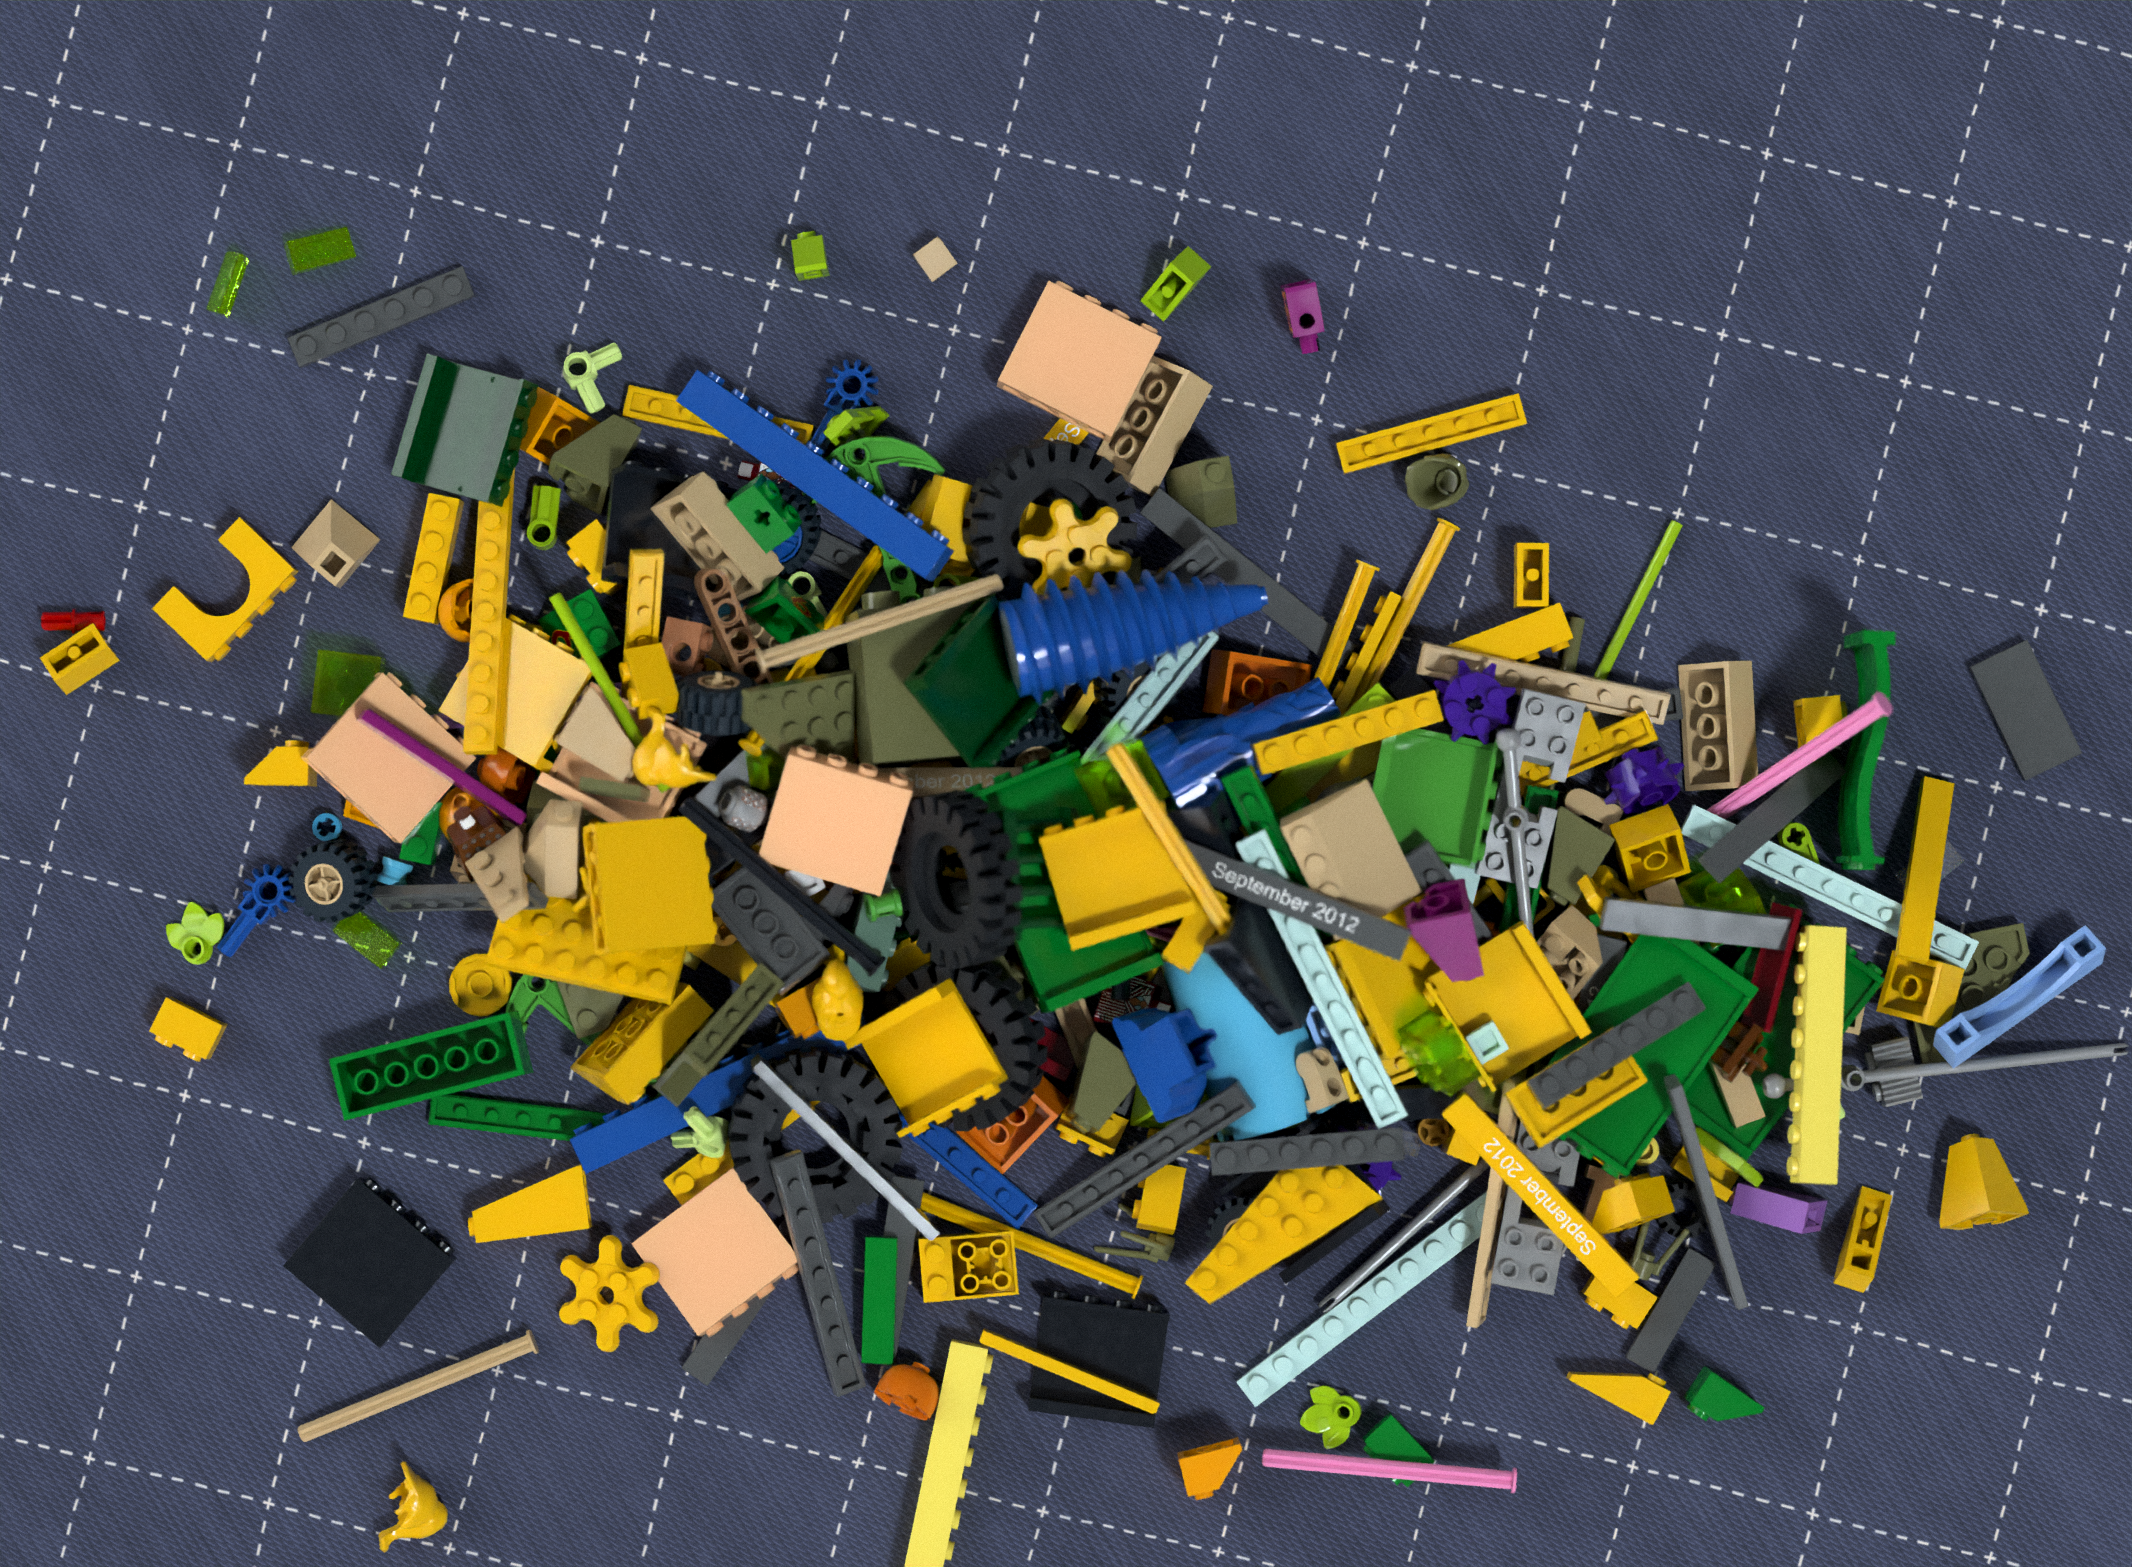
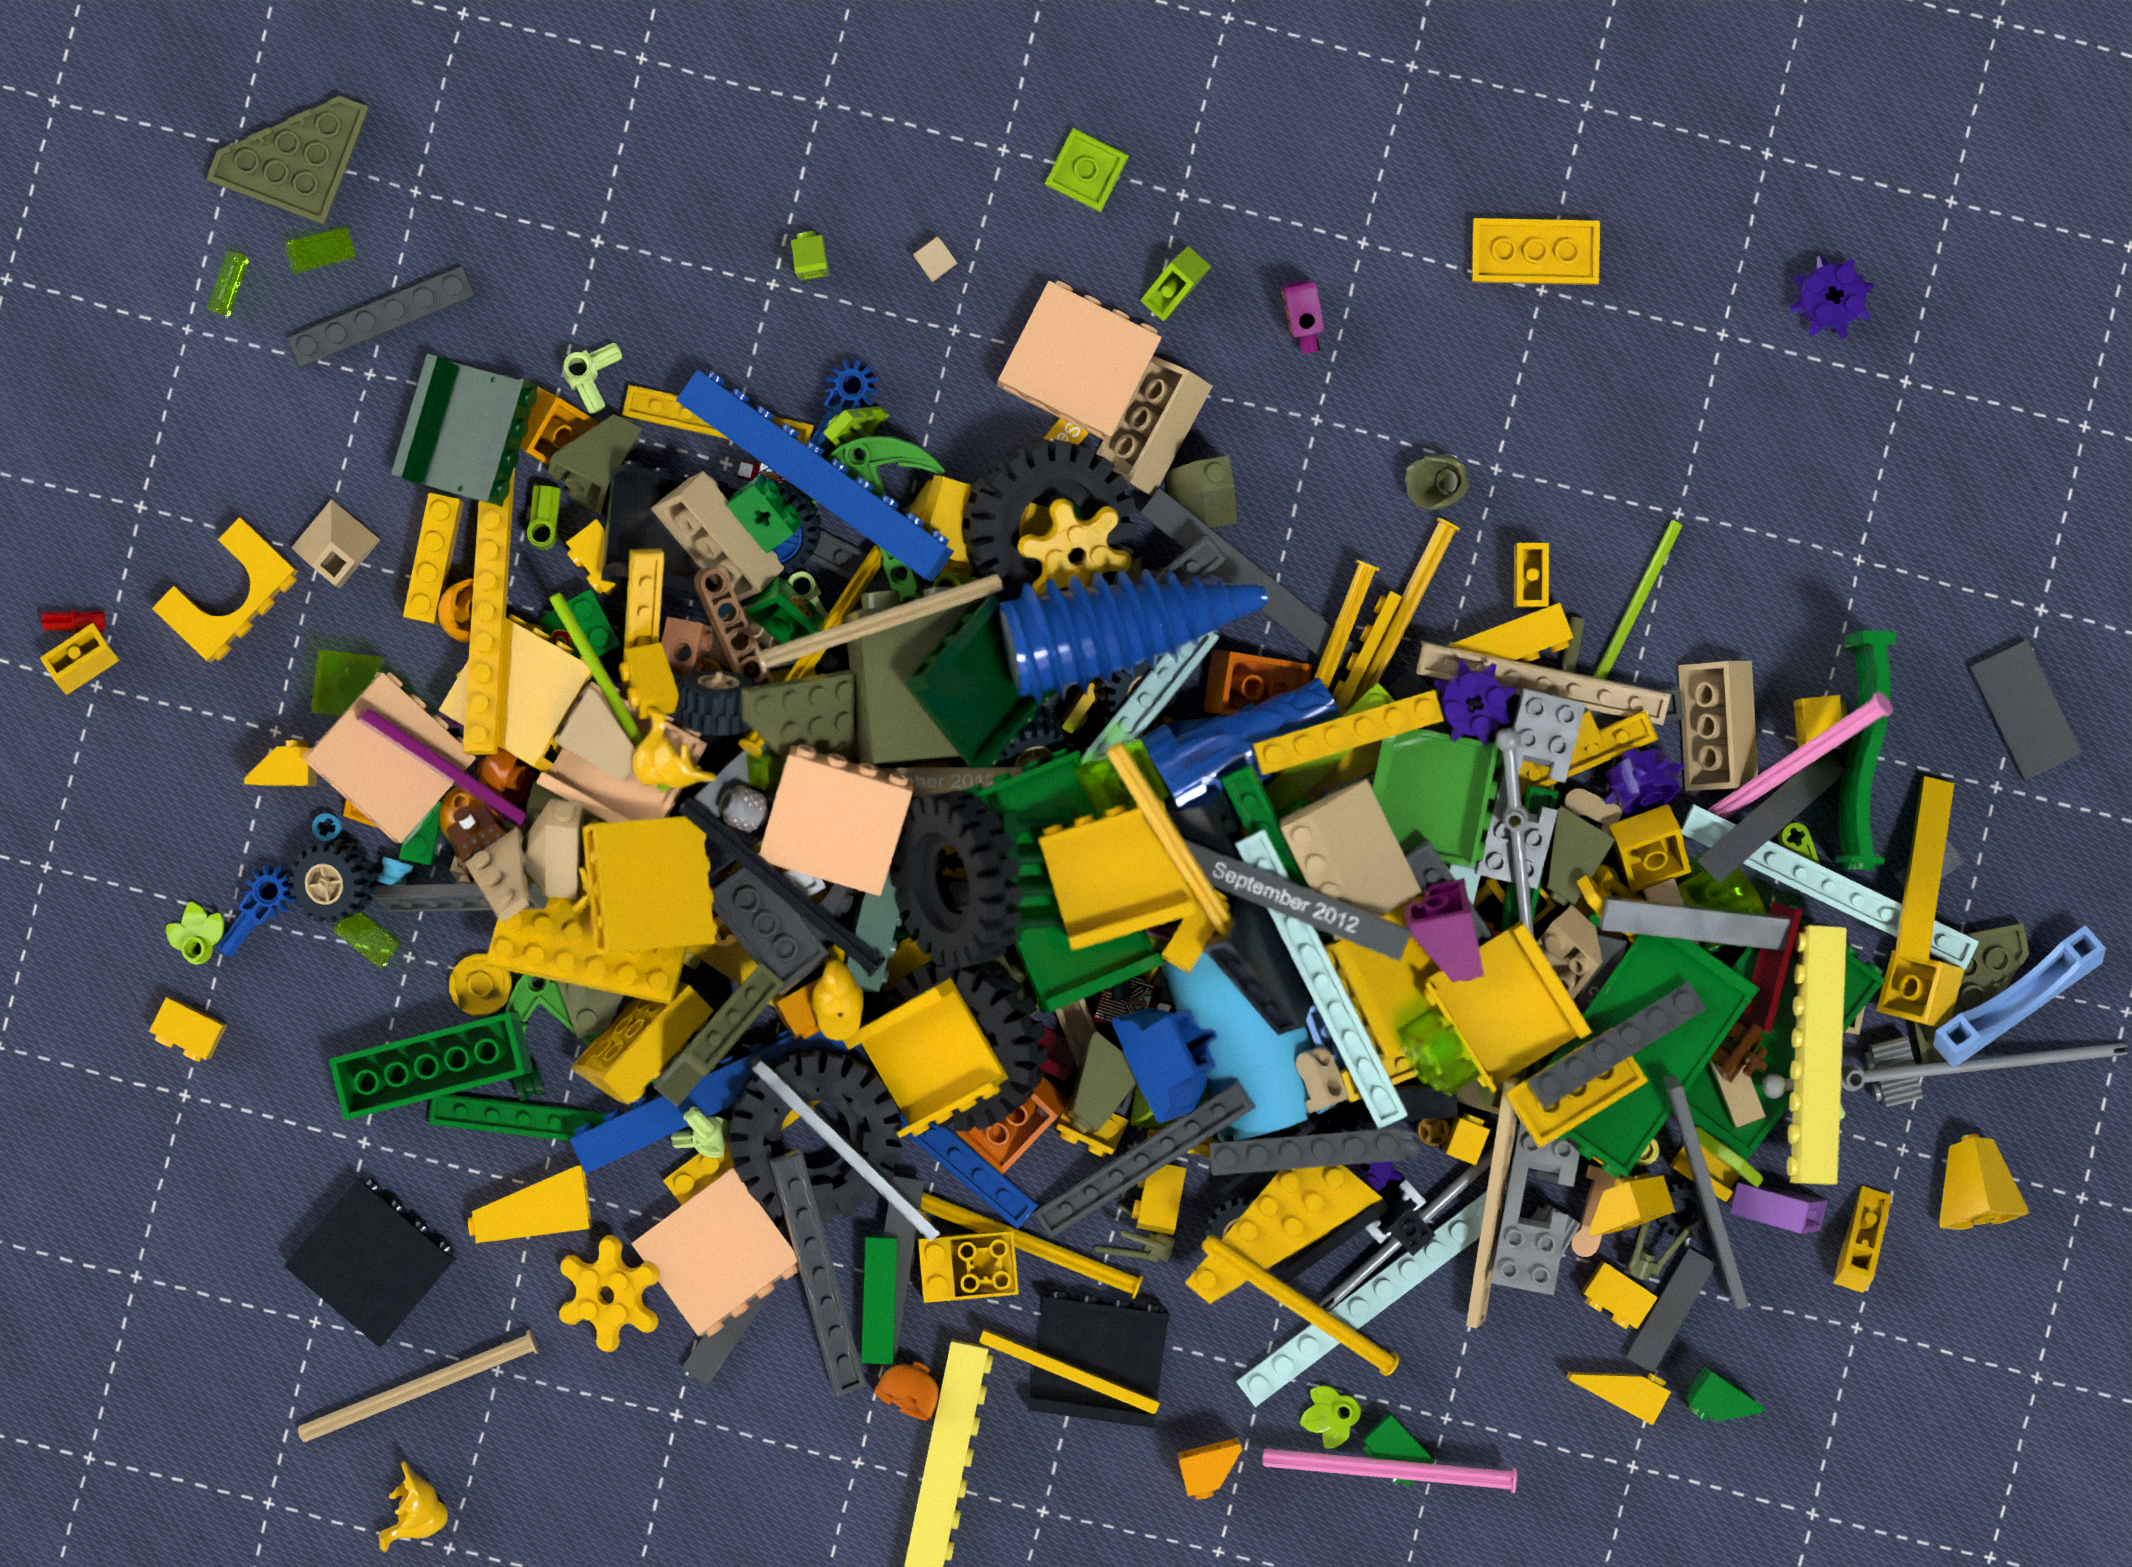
olive tile [579,777,650,803] -> none
bright green bush [864,888,902,922] -> none
yellow plate [1335,393,1527,474] -> none
yellow tile [1442,1091,1640,1298] -> none
light aqua plate [1465,1020,1509,1065] -> none
none -> olive plate [206,96,370,226]
none -> dark green wheel [513,1064,546,1101]
none -> lime tile [1045,128,1129,213]
none -> yellow axle [1202,1235,1399,1376]
none -> black tile [1365,1177,1436,1256]
none -> yellow plate [1472,218,1600,285]
none -> dark purple brick [1790,255,1874,339]

